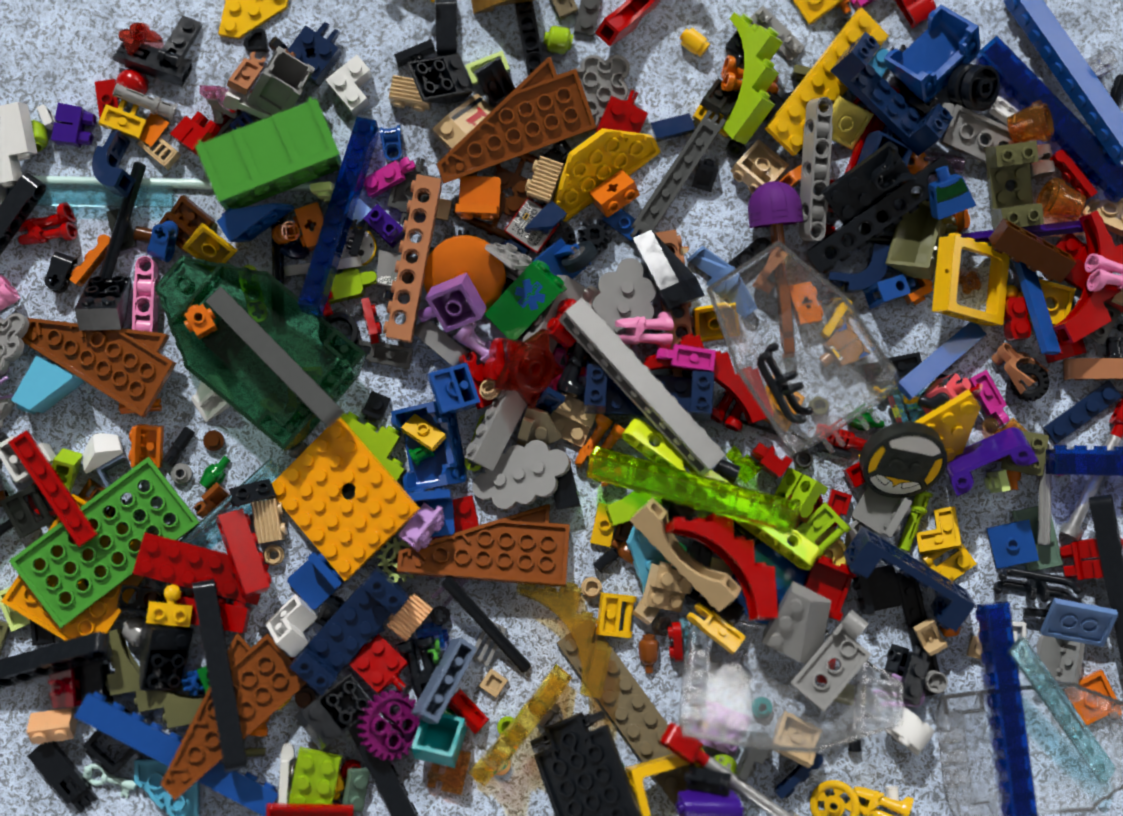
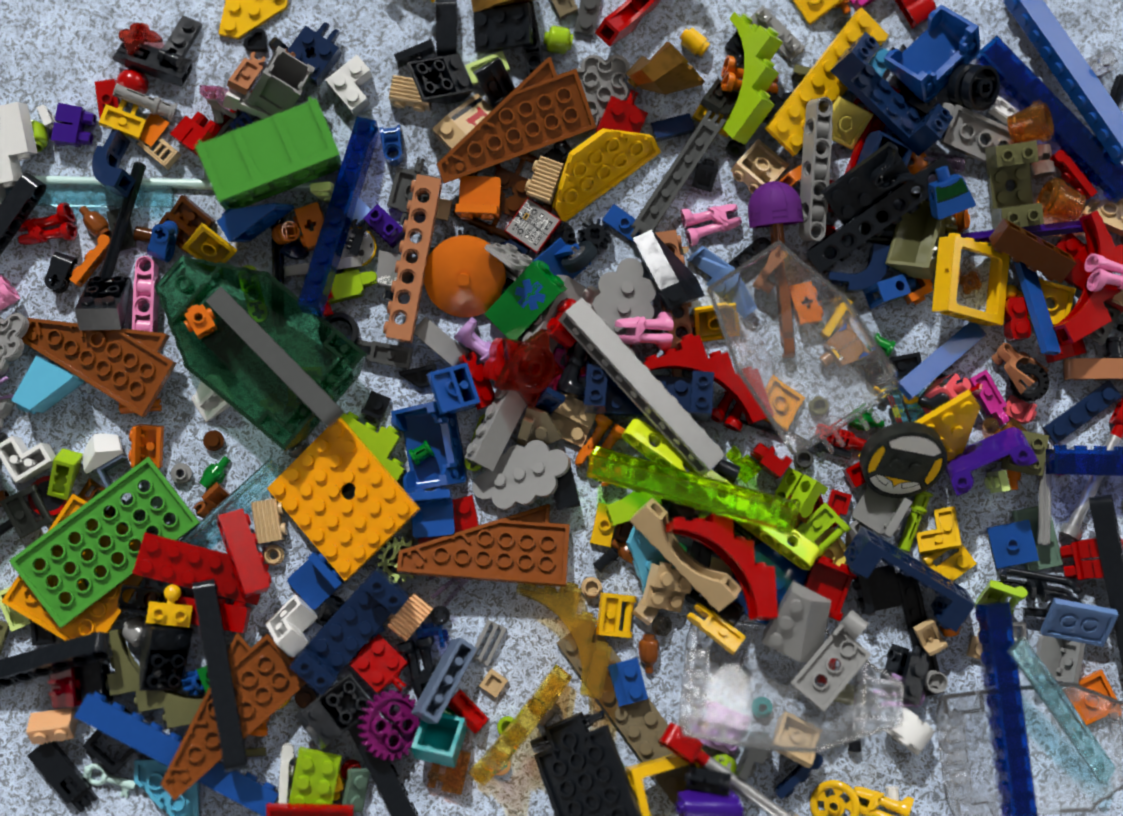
red plate [8,430,99,547] -> none
black axle [162,427,195,467] -> none
black hinge [229,479,276,508] -> none
red plate [361,297,382,344] -> none
dark pink plate [362,157,416,199] -> none
lavender bracket [398,503,445,552] -> none
yellow plate [401,414,446,452] -> none
medium lavender brick [418,273,487,333] -> none
bright green plant [428,638,440,664] -> none
black axle [442,576,531,672] -> none
tan plate [479,379,500,400] -> none
dark blue slope [524,201,567,234] -> none
orange brick [589,169,640,218] -> none
dark pink plate [656,344,716,372] -> none
red plate [667,622,683,662] -> none
clear light blue tile [679,618,689,639] -> none
black piece [757,343,814,424] -> none
none -> dark orange plant [79,206,111,237]
none -> black tile [399,364,437,389]
none -> black plate [473,2,533,54]
none -> blue plate [608,657,648,707]
none -> pearl gold brick [625,42,705,95]
none -> bright pink piece [680,204,742,247]
none -> green bush [869,332,896,358]
none -> lime plate [975,580,1028,618]
none -> coral bracket [1003,395,1037,424]

